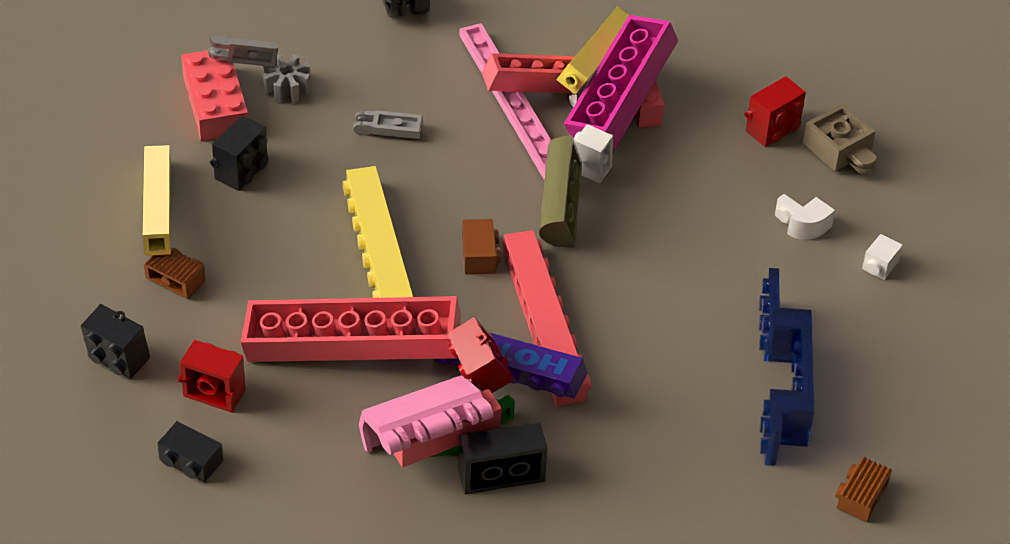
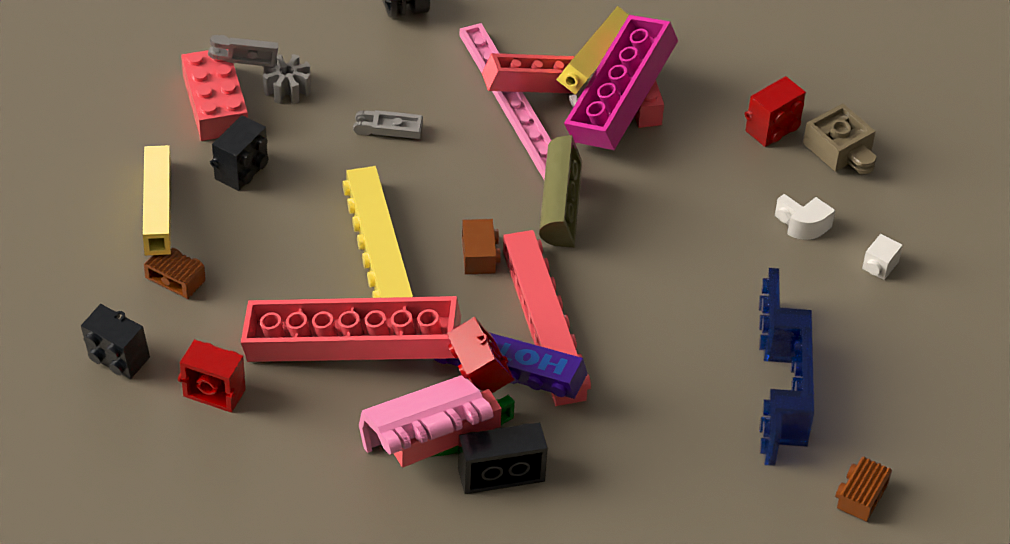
black brick [157,421,223,483] -> none
white brick [574,124,613,183] -> none

